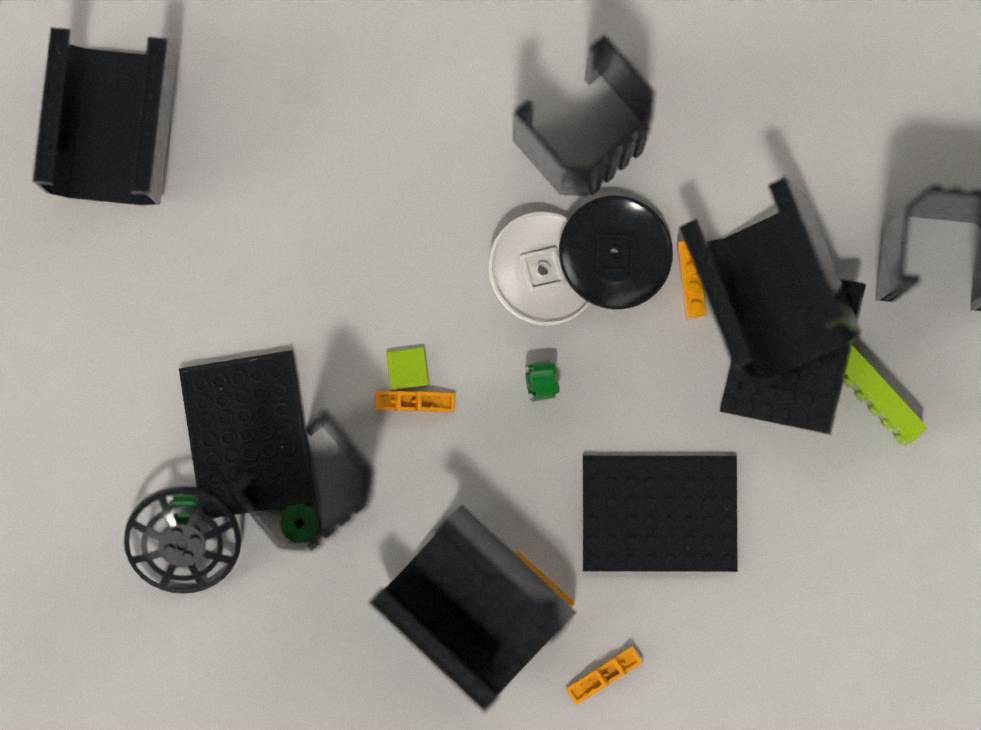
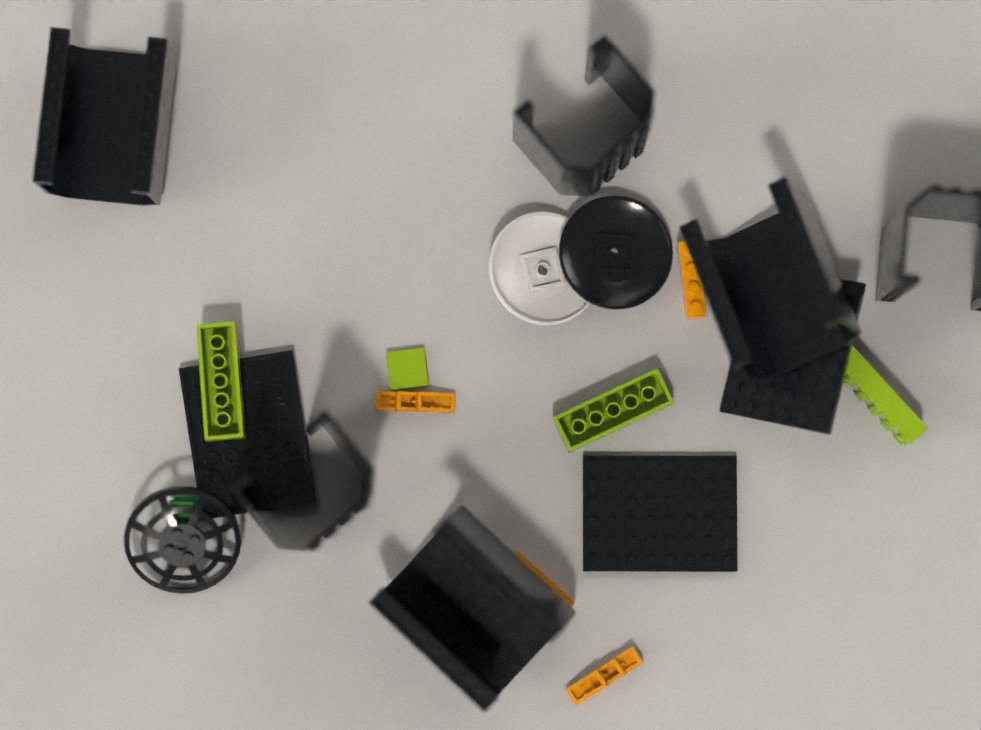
green brick [280,504,321,543] -> none
green brick [525,360,560,402] -> none
none -> lime brick [196,321,246,442]
none -> lime brick [552,368,674,453]

